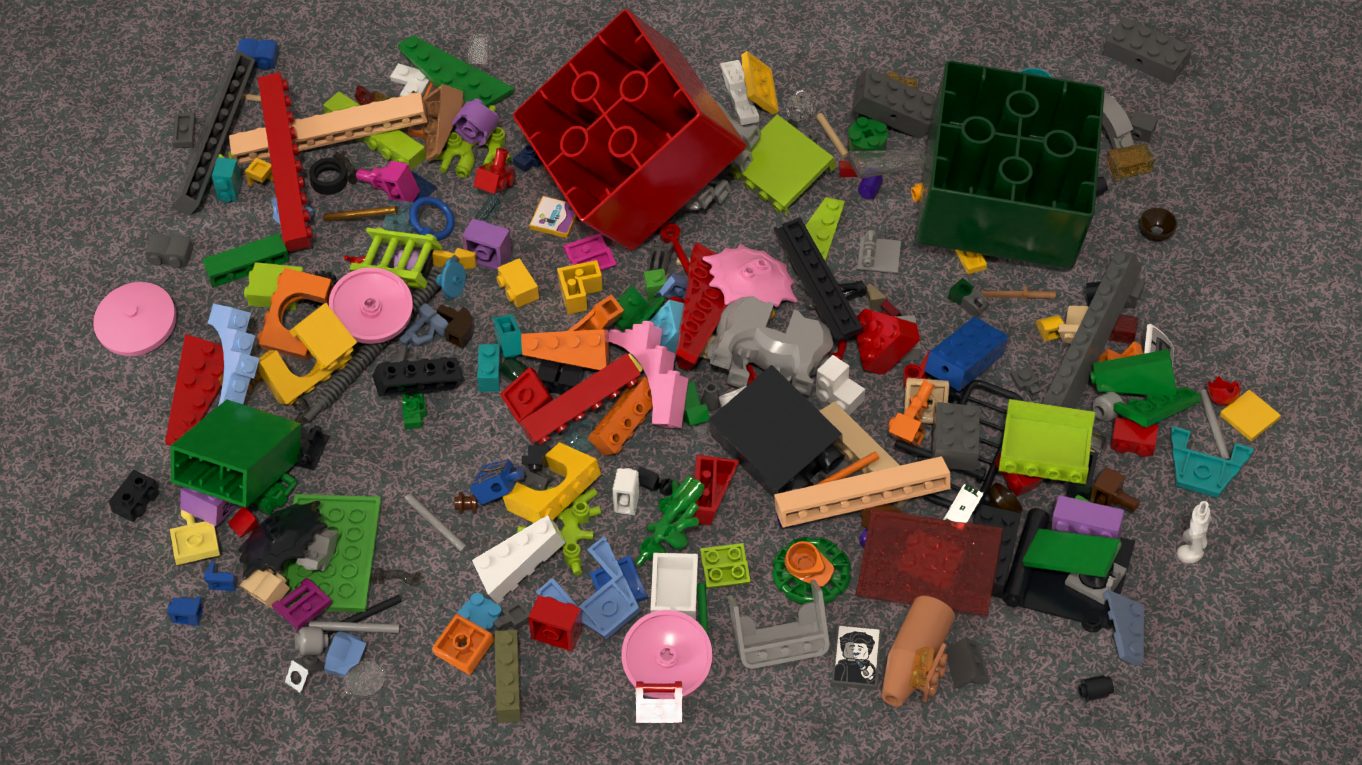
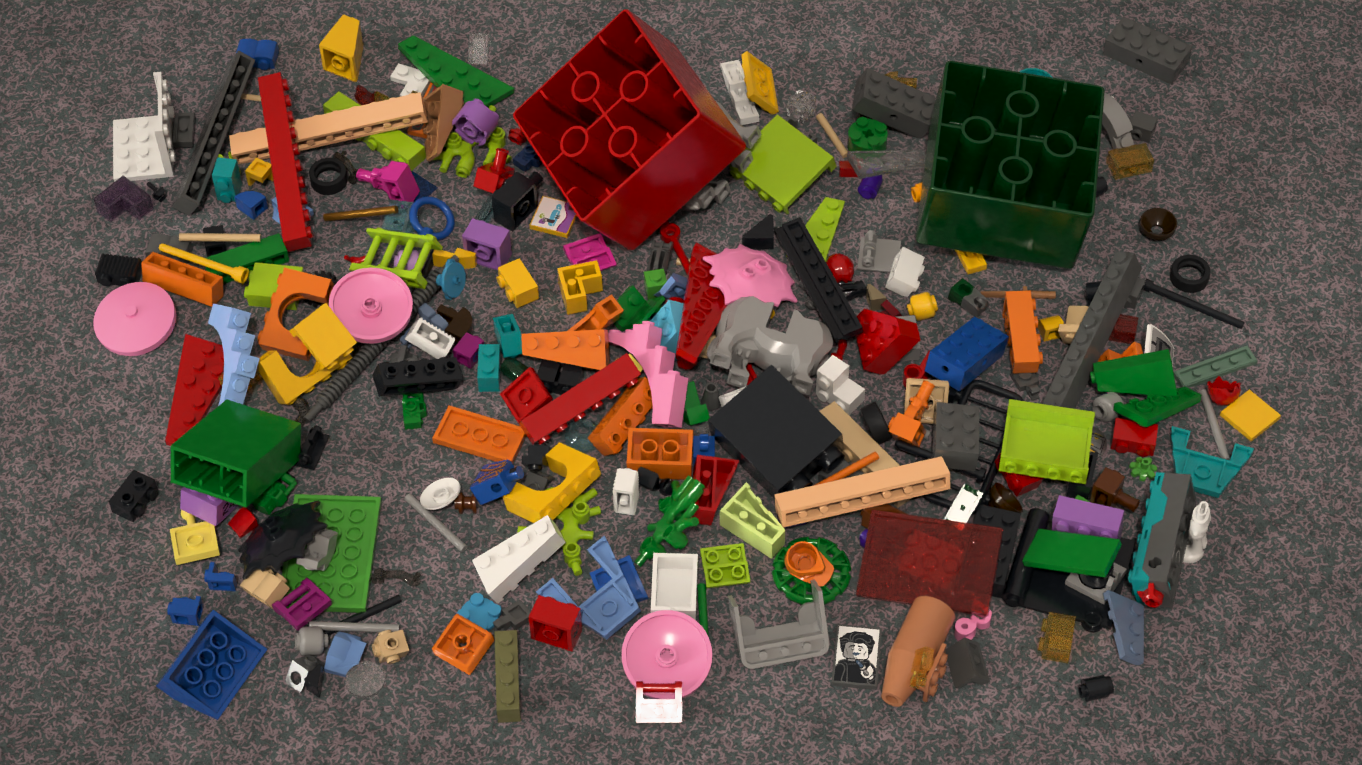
none -> clear purple brick [93,176,154,223]
none -> black brick [95,253,142,286]
none -> white bracket [113,72,175,183]
none -> orange brick [141,252,223,307]
none -> black hand [147,181,167,202]
none -> blue slope [156,610,267,720]
none -> yellow piece [159,244,249,284]
none -> tan bar [179,233,261,242]
none -> black brick [203,225,227,257]
none -> blue brick [234,191,268,220]
none -> black slope [305,664,324,698]
none -> yellow slope [319,15,363,82]
none -> tan brick [372,630,409,664]
none -> white brick [405,318,455,359]
none -> white dish [420,478,461,510]
none -> orange plate [432,405,526,464]
none -> magenta brick [453,332,484,369]
none -> black brick [492,171,543,232]
none -> red plate [508,128,527,146]
none -> orange brick [626,428,693,480]
none -> blue brick [693,434,715,467]
none -> yellowish green wedge [720,482,785,559]
none -> black slope [742,214,774,250]
none -> red hair [826,253,854,283]
none -> black tyre [860,402,893,444]
none -> white brick [885,247,925,297]
none -> yellow head [907,292,938,321]
none -> bright pink leg [954,600,992,641]
none -> orange wedge [1002,290,1043,373]
none -> clear yellow brick [1038,612,1076,664]
none -> dark grey piece [1128,472,1197,608]
none -> bright green plant [1129,457,1157,481]
none -> black bar [1138,277,1245,329]
none -> black tyre [1170,254,1210,293]
none -> sand green tile [1173,346,1257,388]

